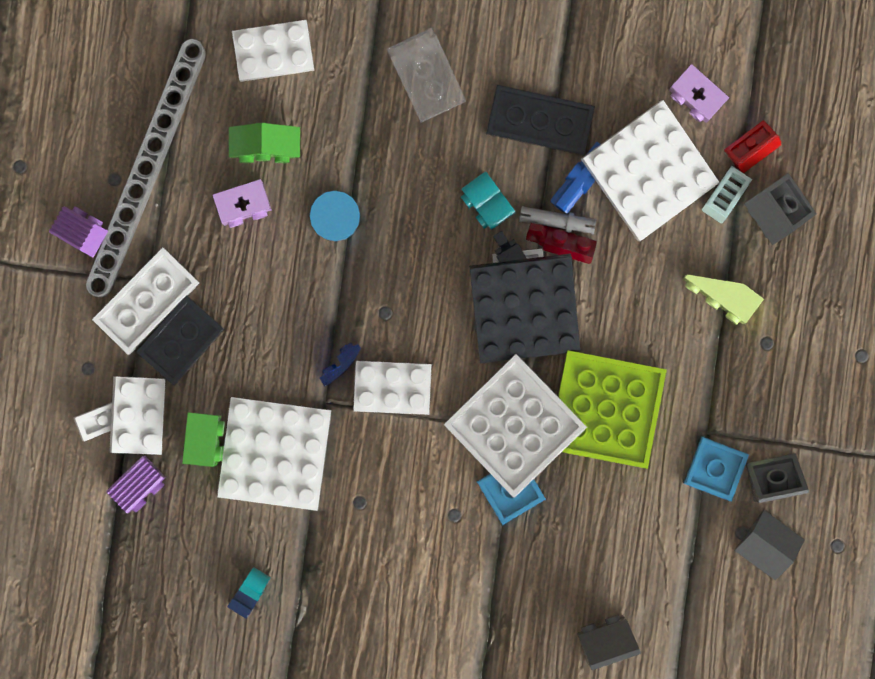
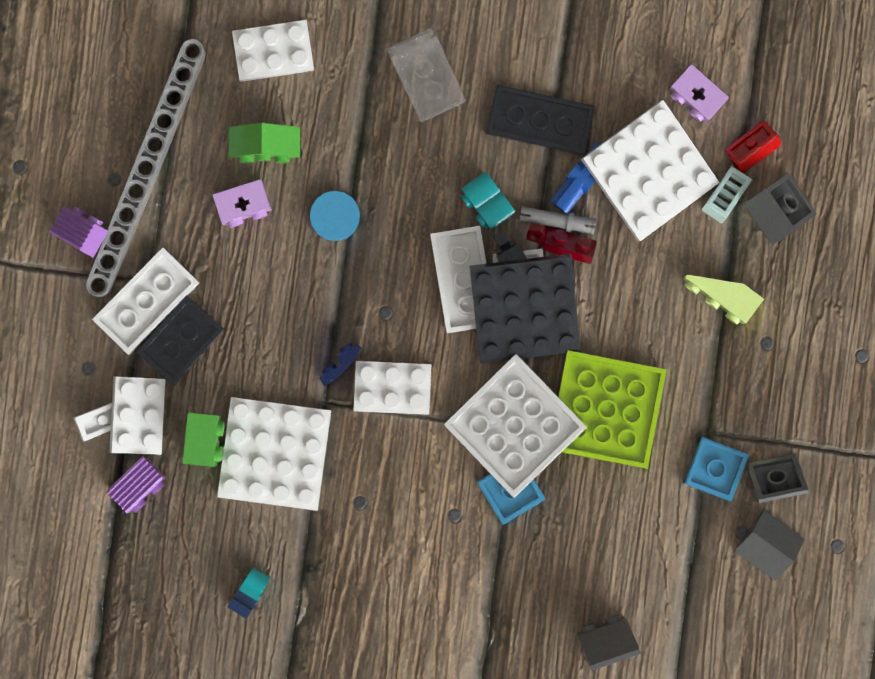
none -> white plate [430,226,486,334]

